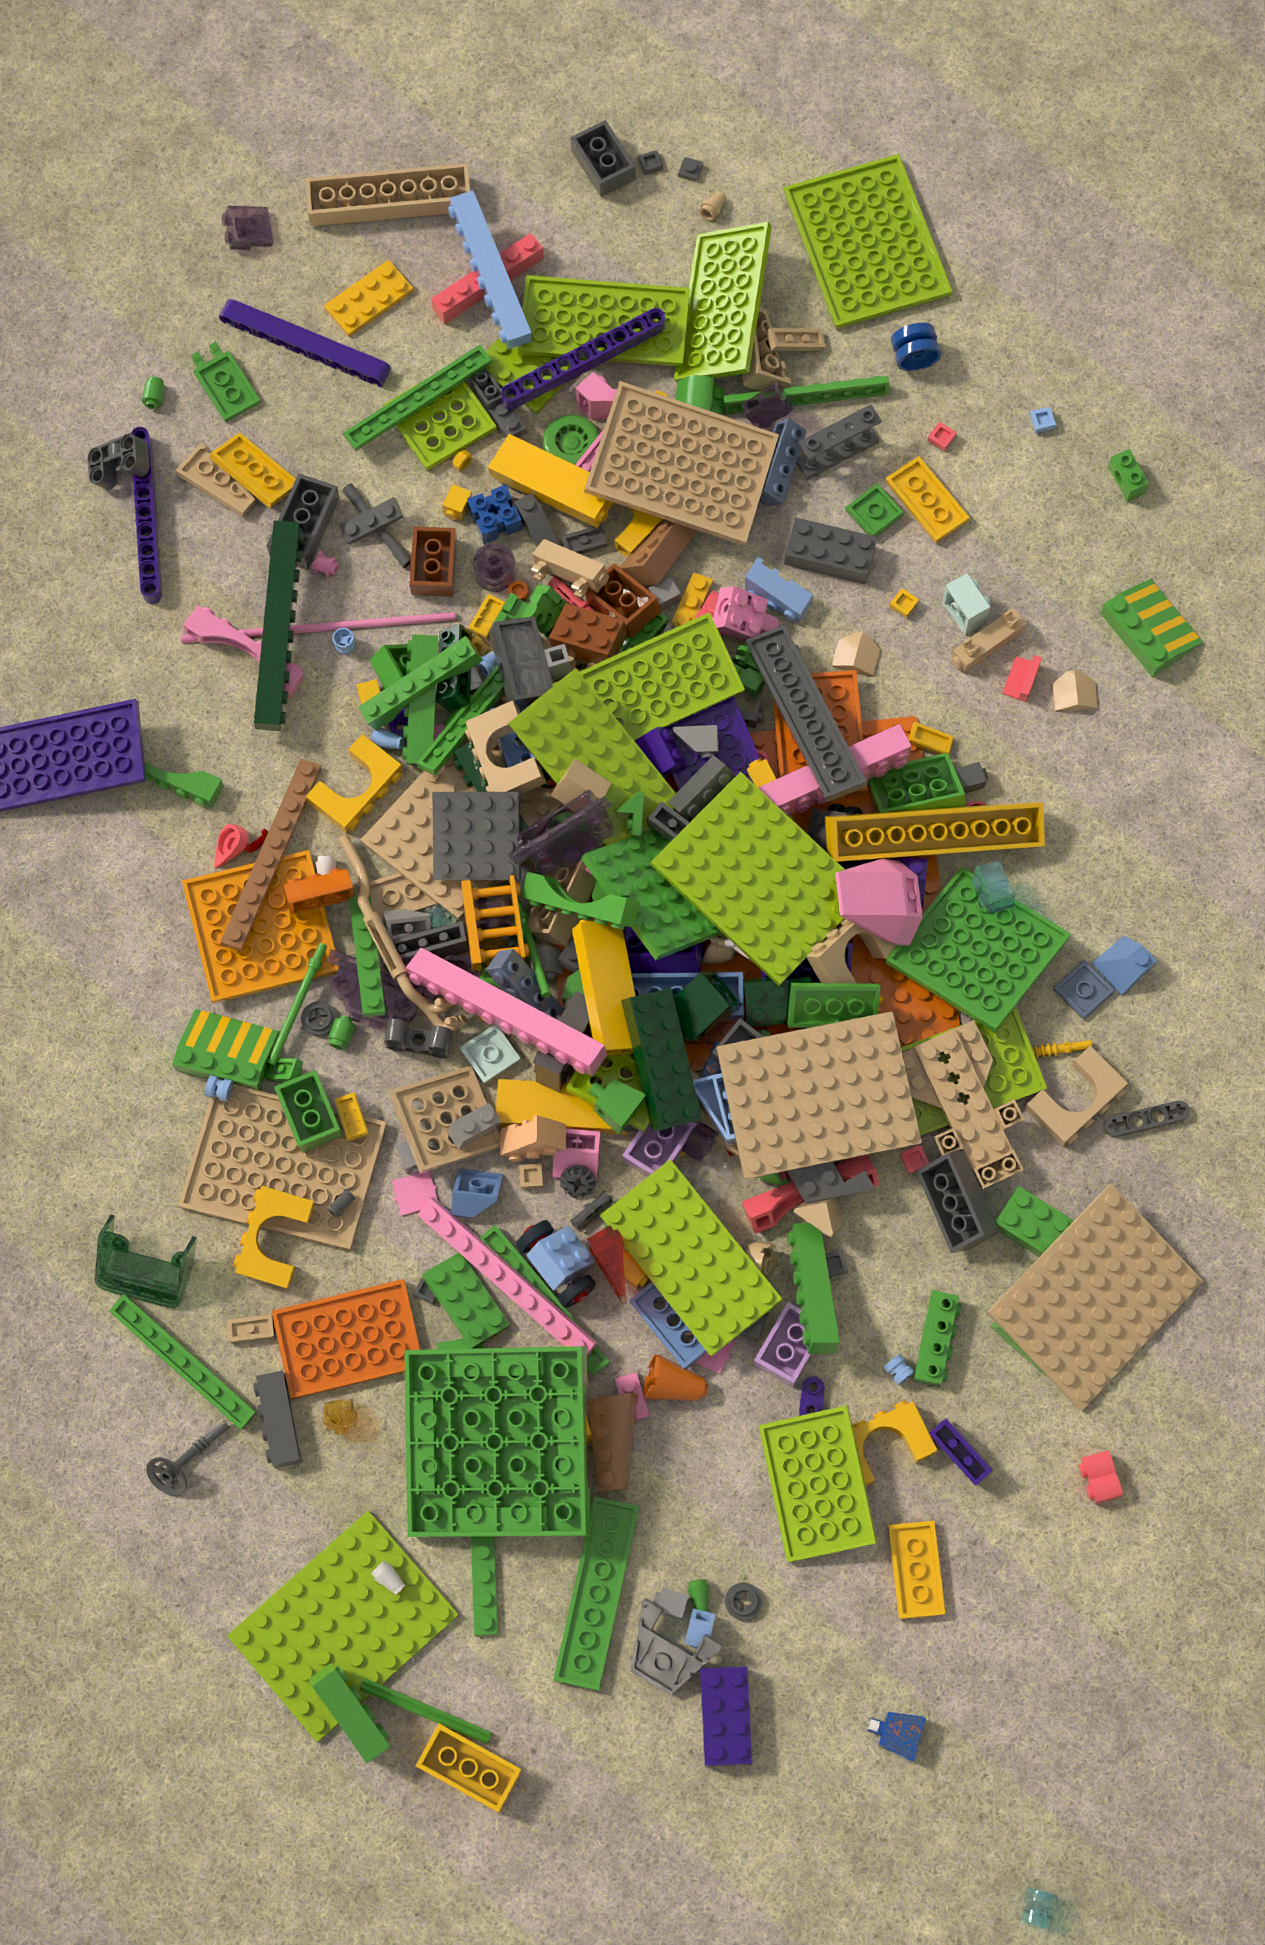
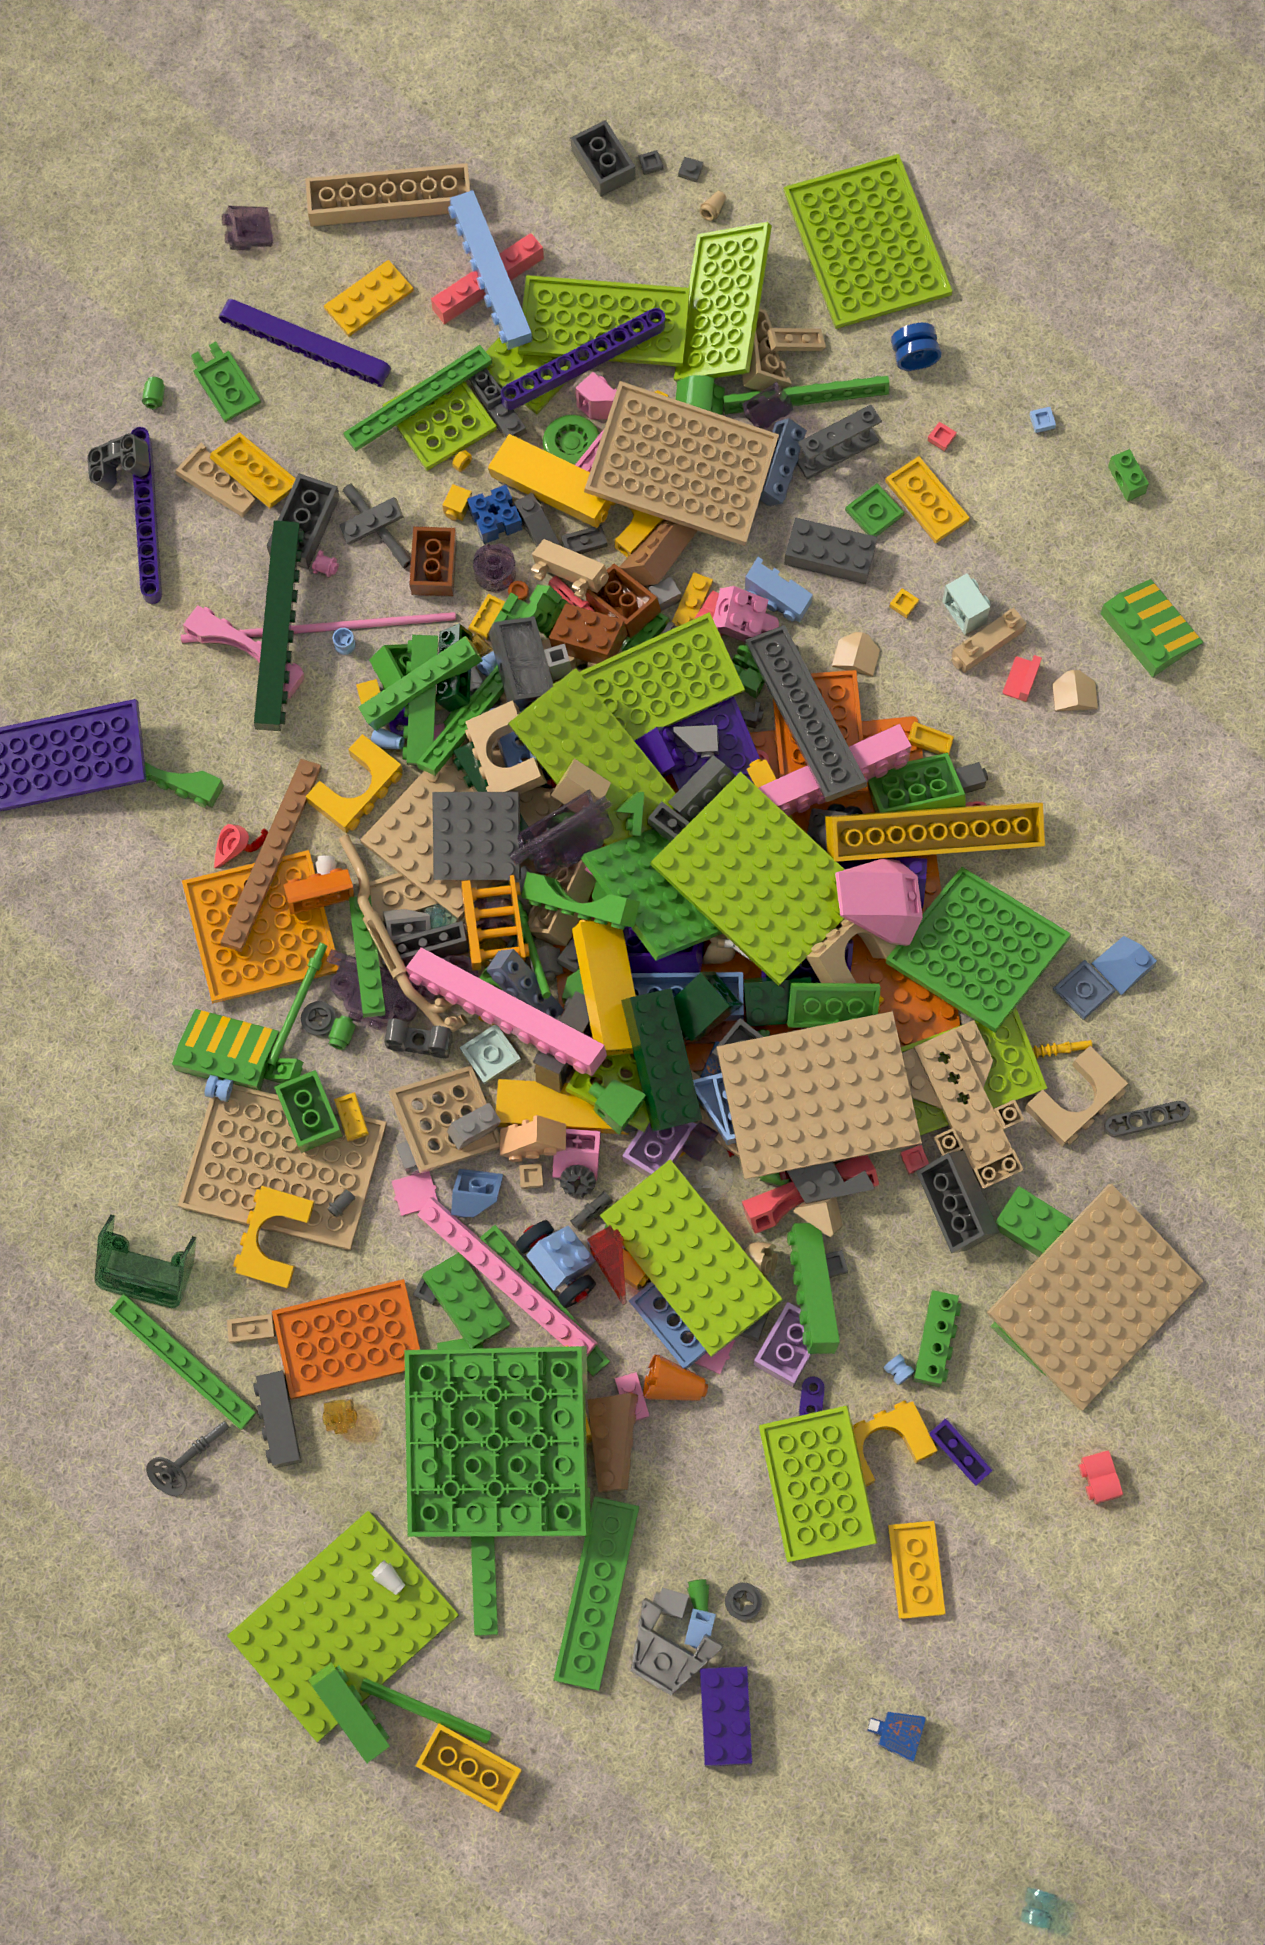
clear light blue brick [972,860,1015,914] -> none

